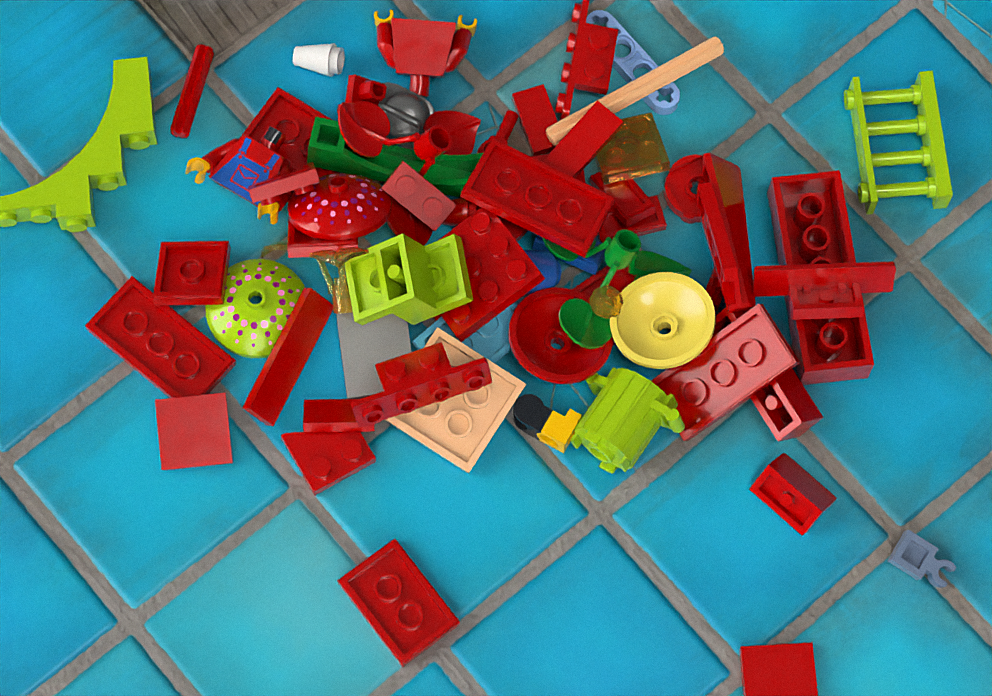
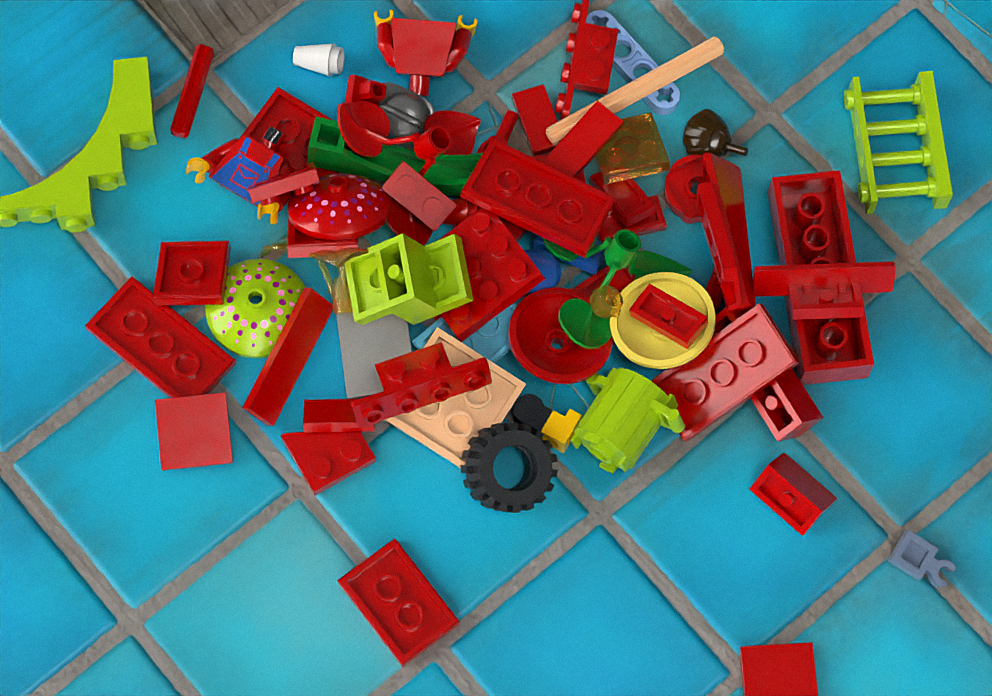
none -> black tyre [460,423,558,513]
none -> red plate [629,283,708,350]
none -> dark brown piece [683,109,748,157]

